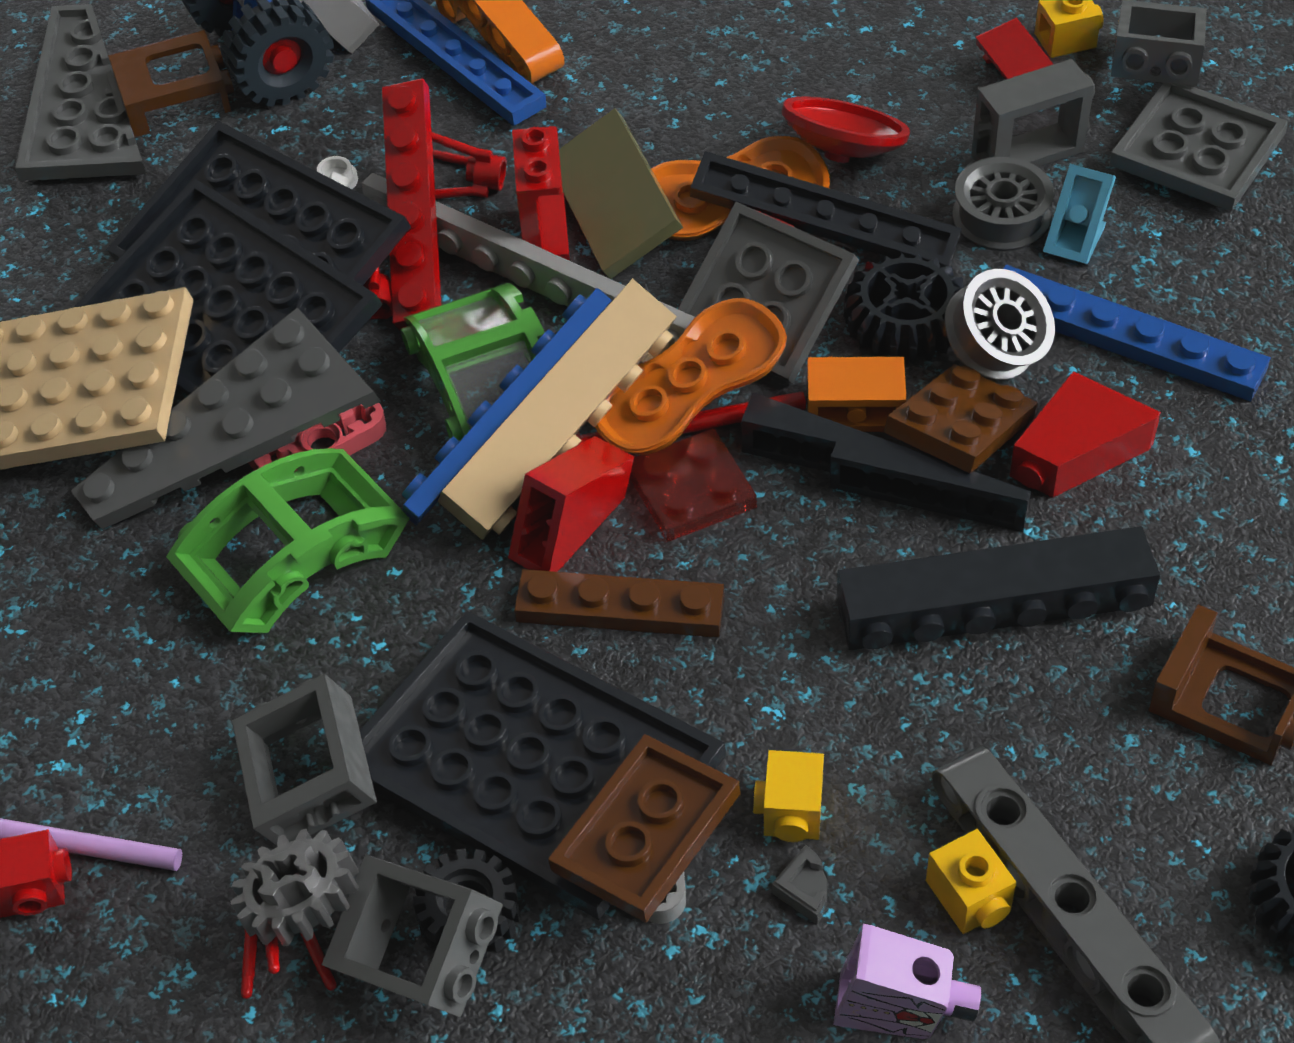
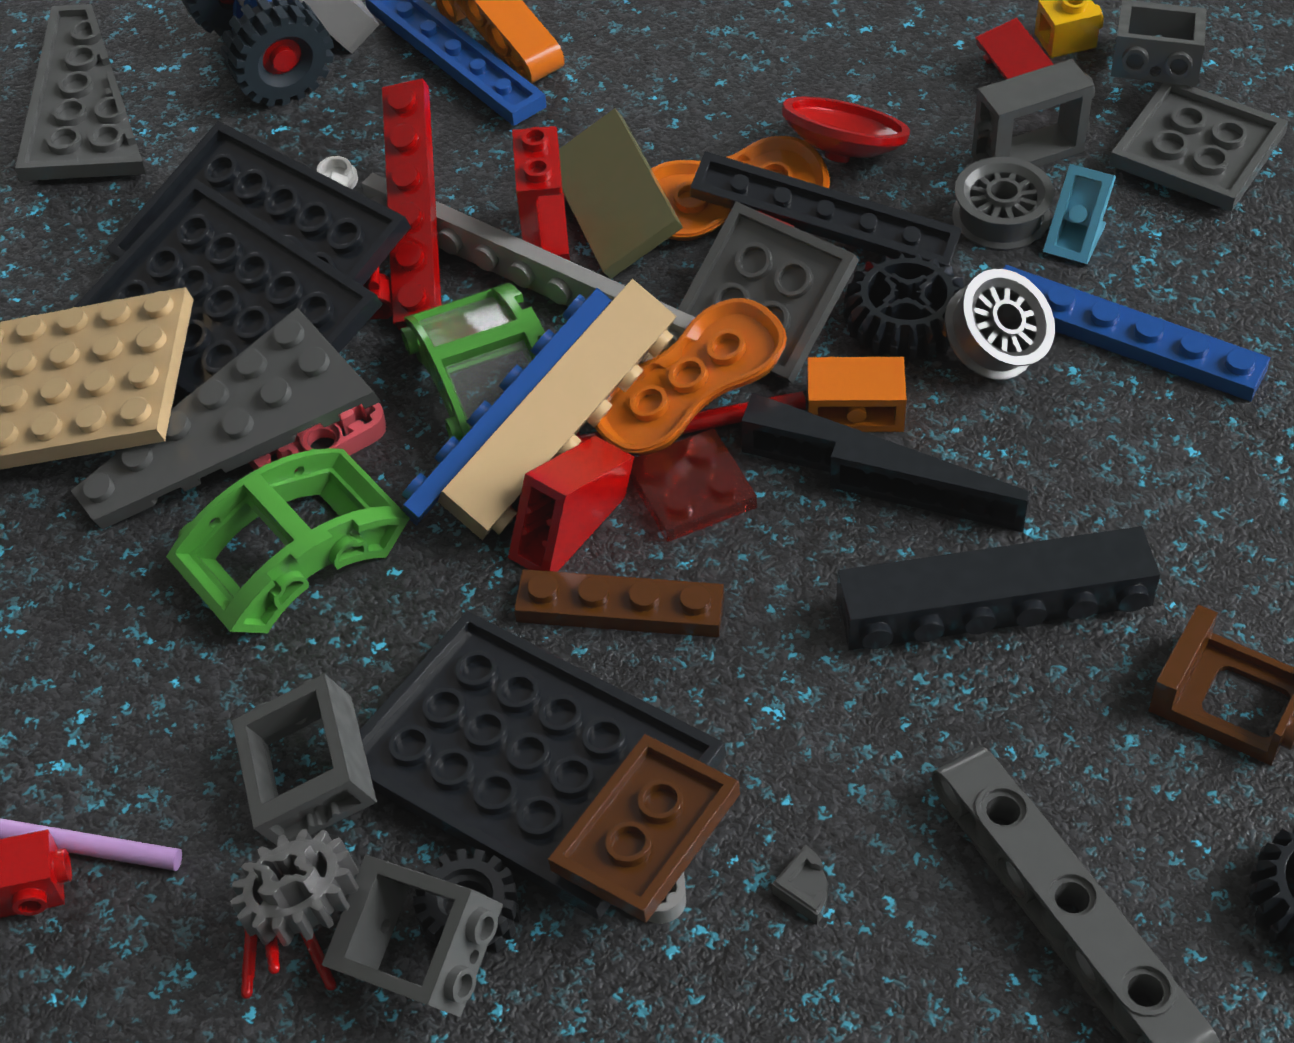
reddish brown window [108,30,234,137] -> none
red plant [432,132,507,199] -> none
yellow brick [753,750,824,842] -> none
lavender torso [833,924,981,1039] -> none
reddish brown plate [884,364,1038,474] -> none
yellow brick [926,828,1016,934] -> none
red slope [1010,371,1161,498] -> none

